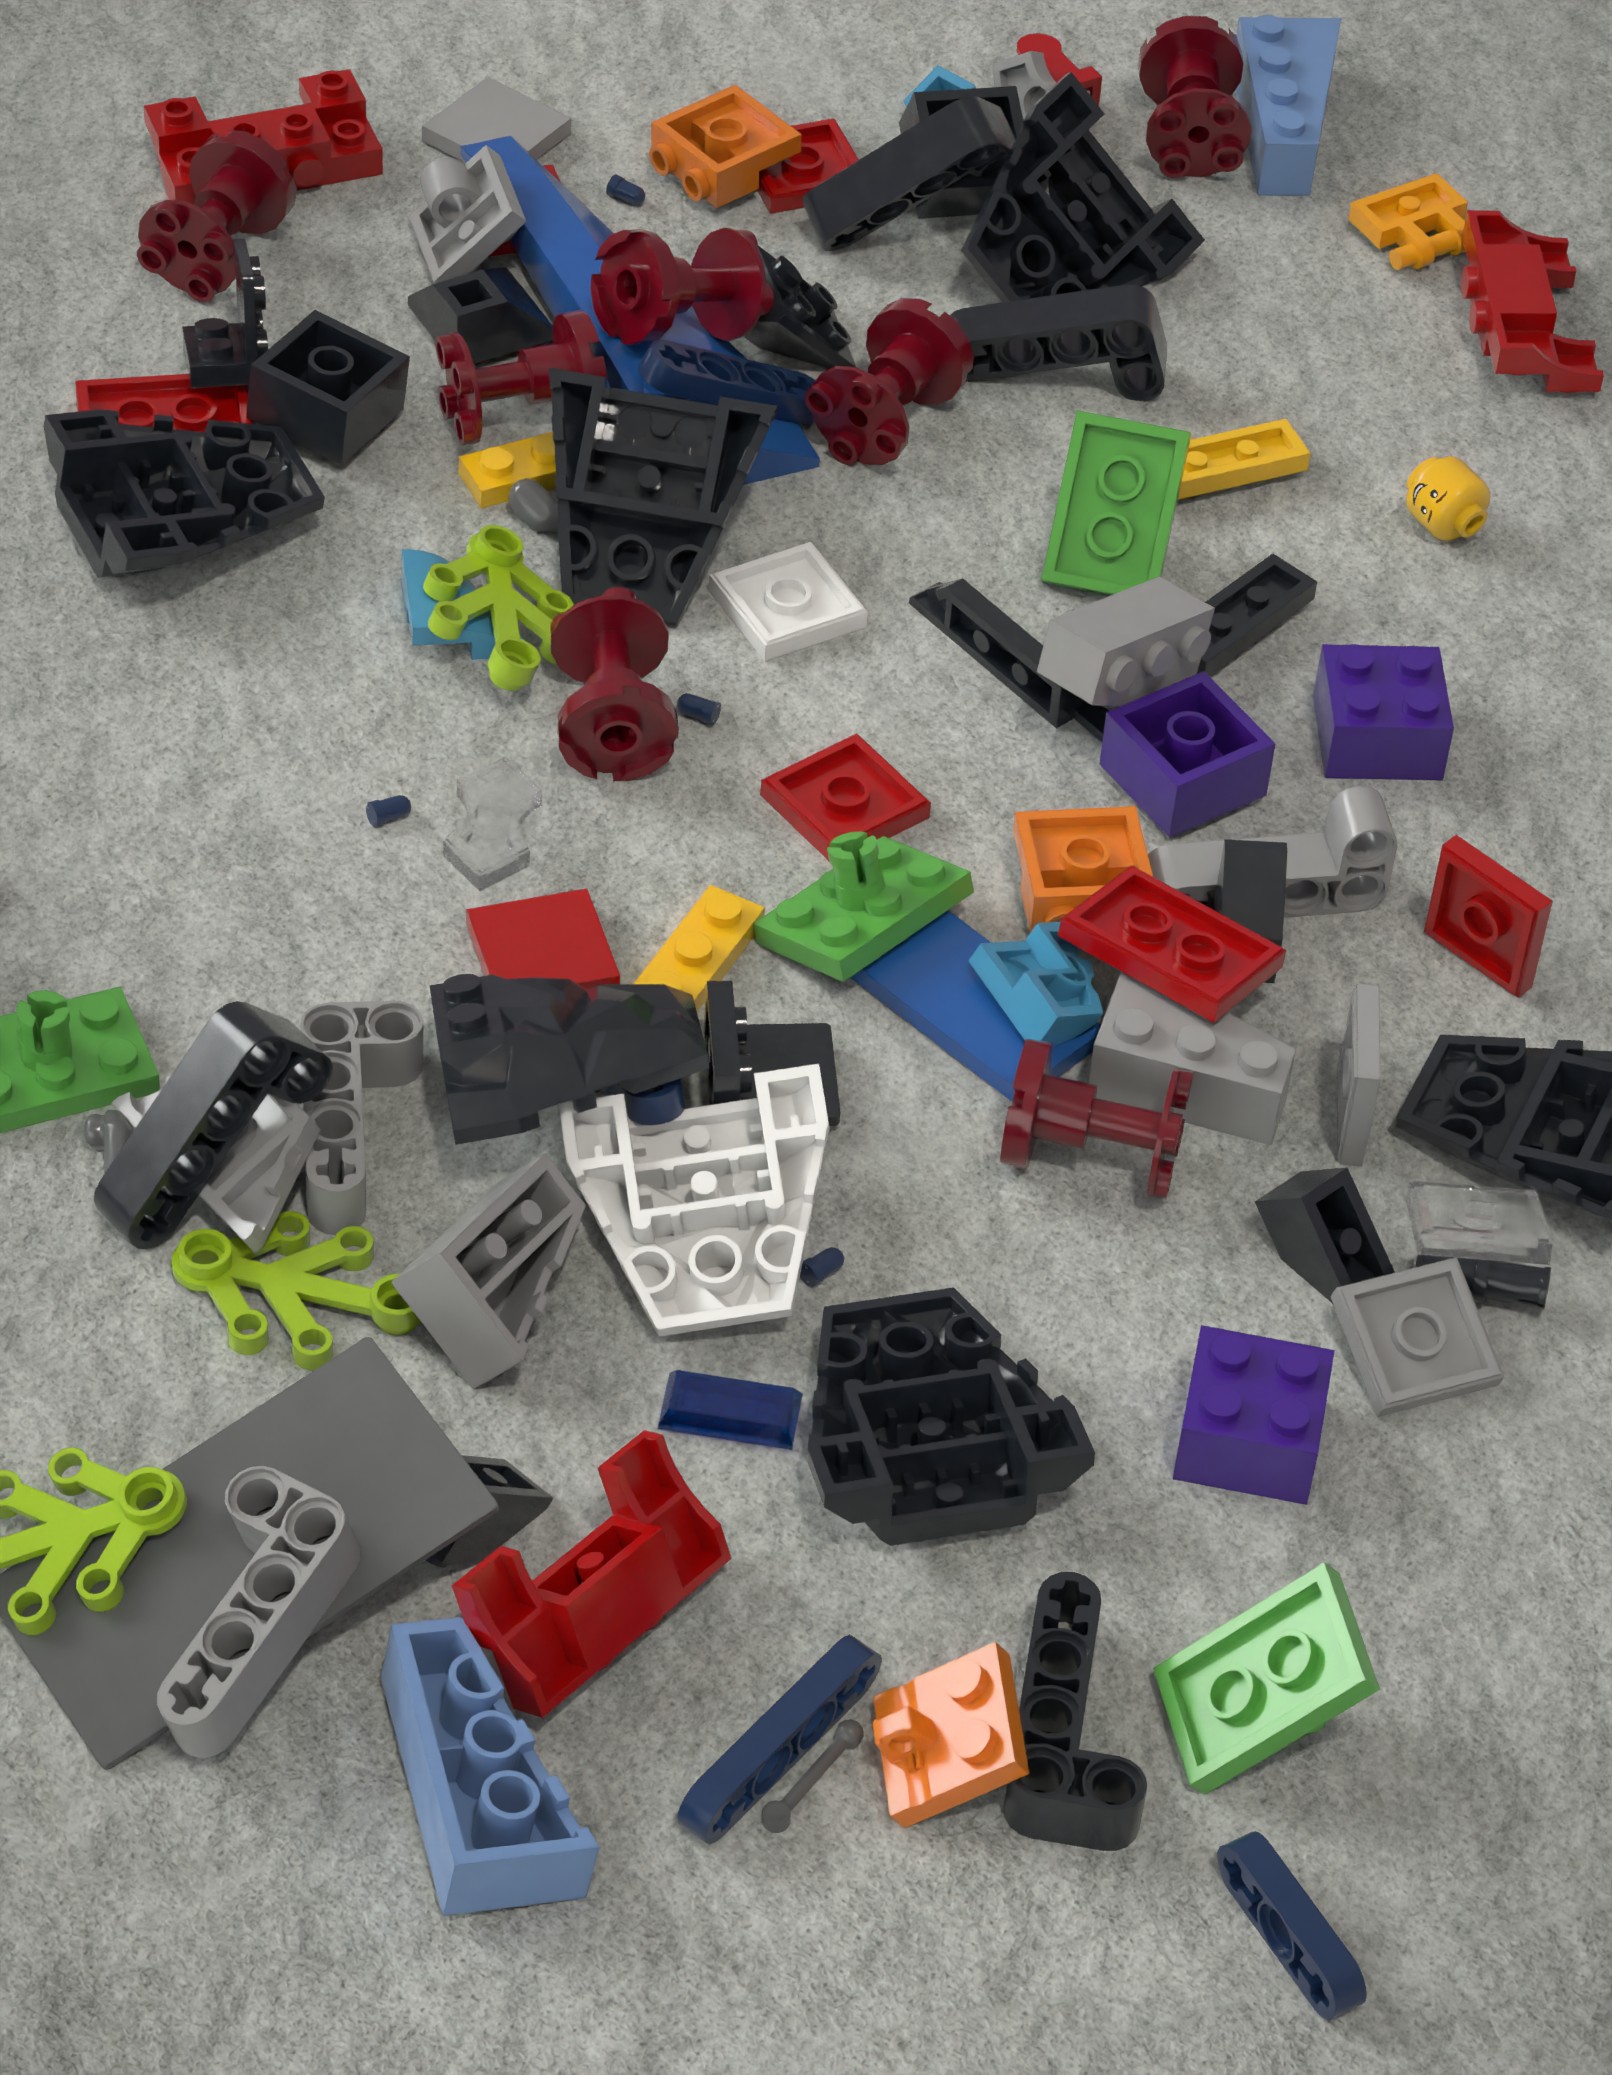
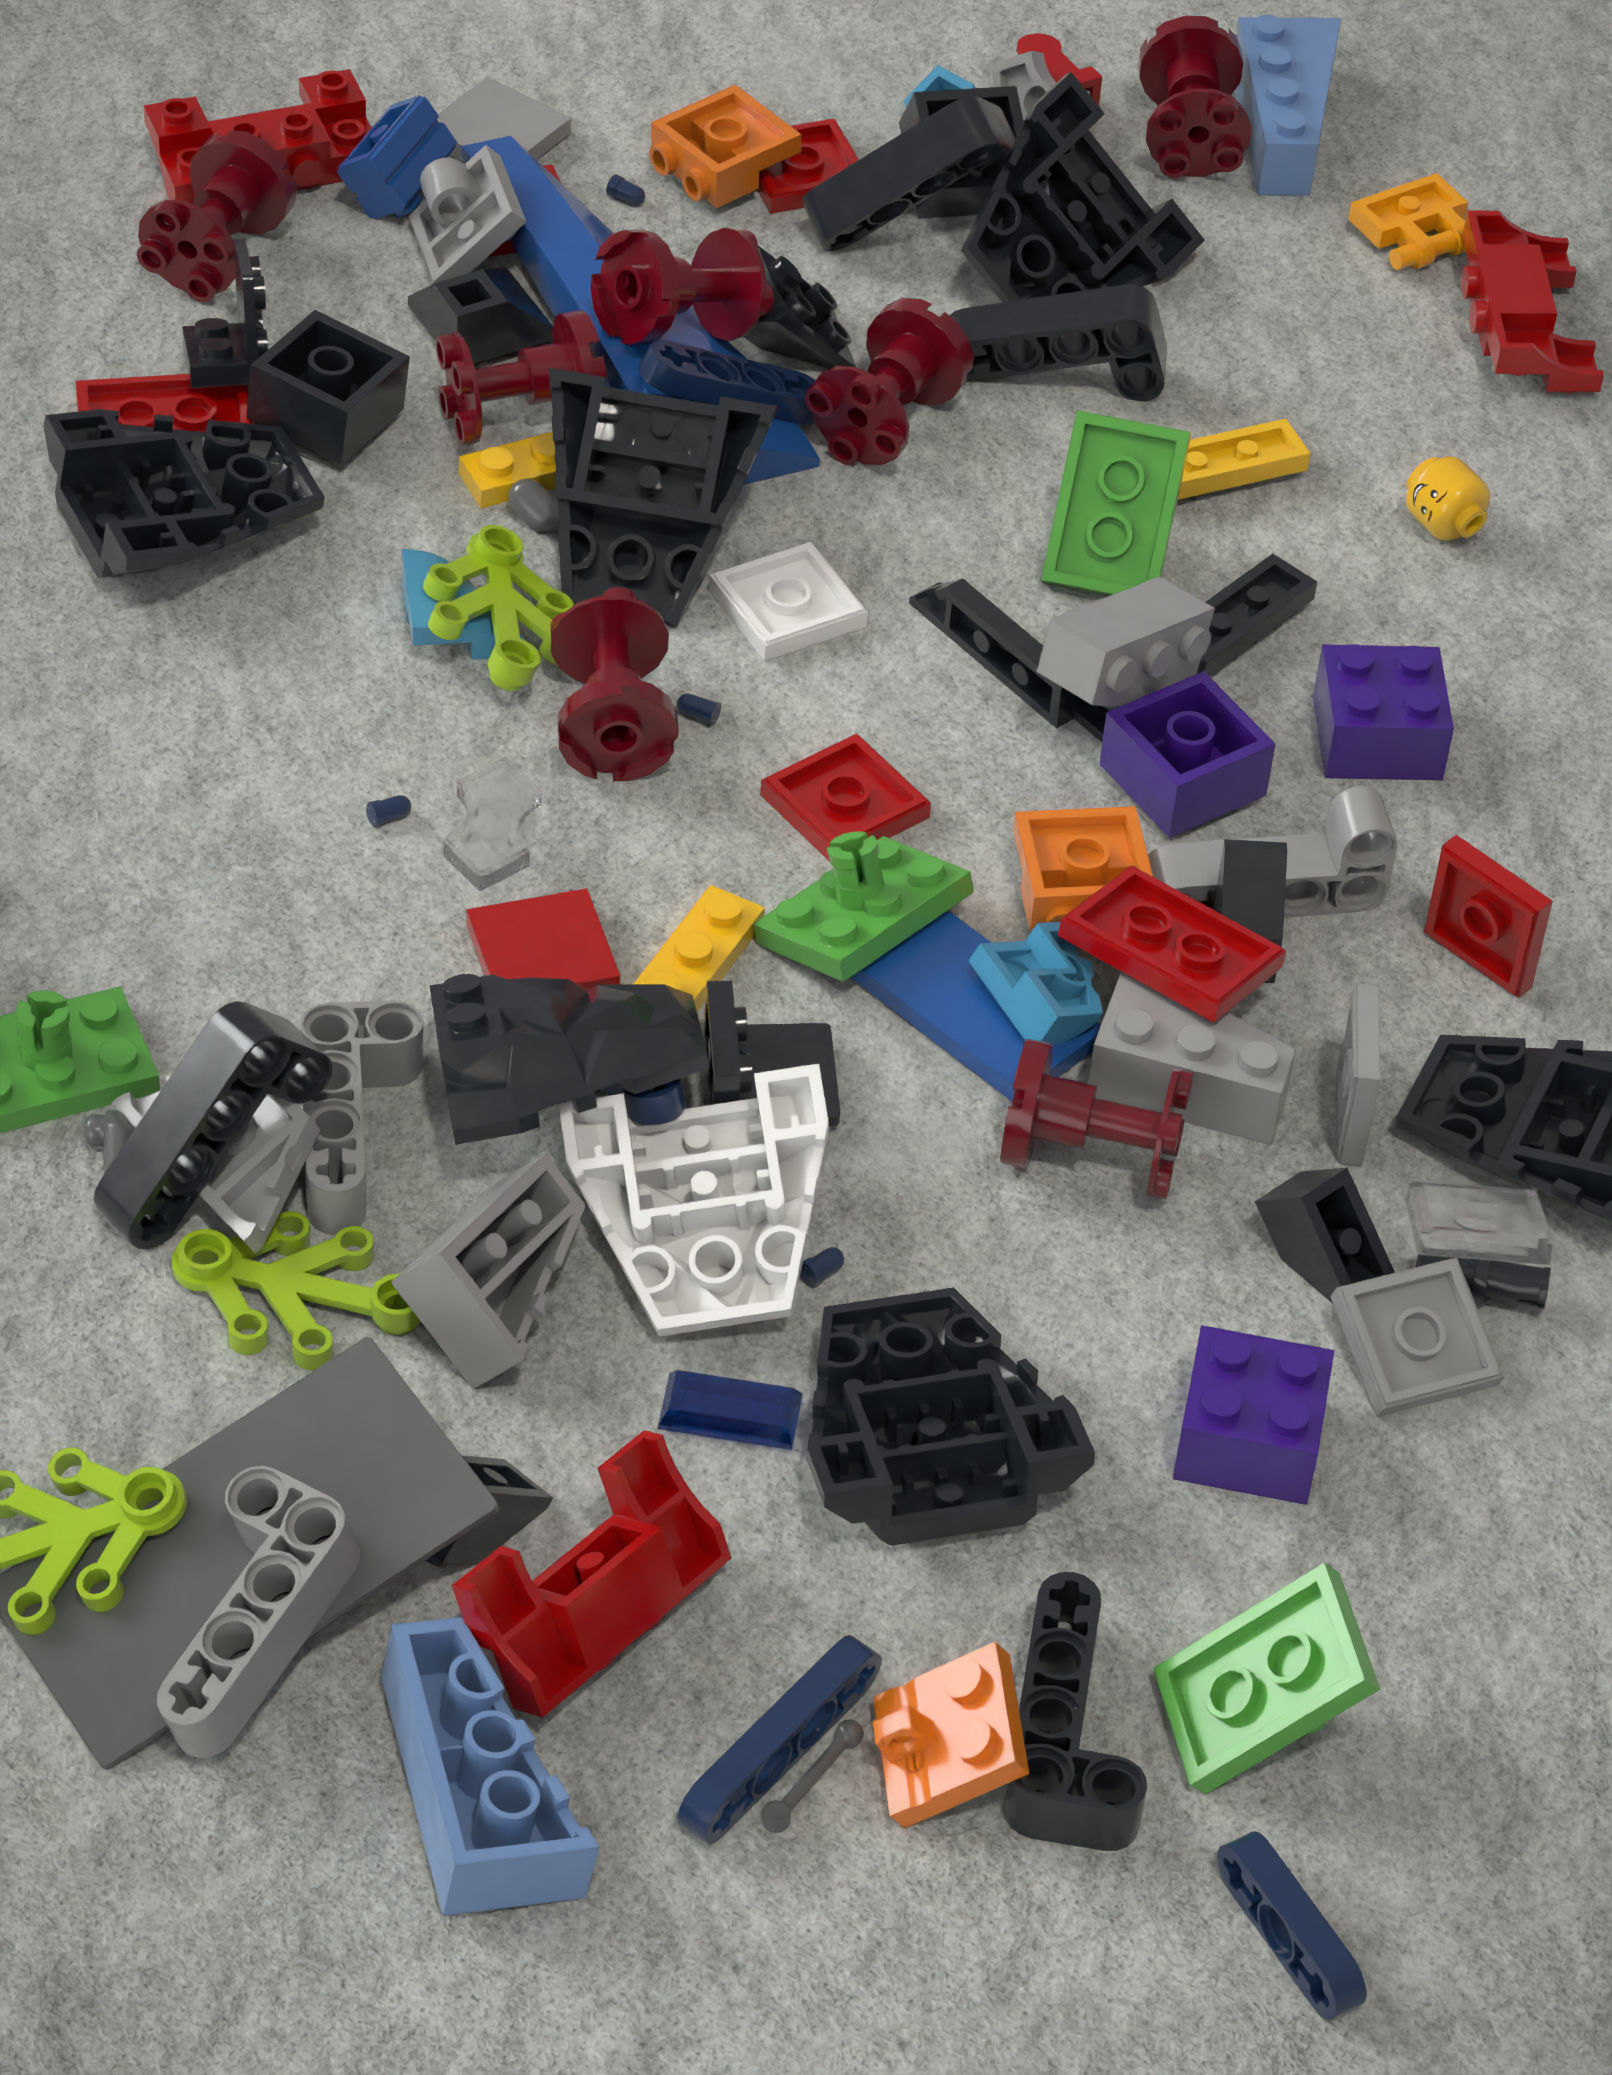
none -> blue brick [337,95,457,219]

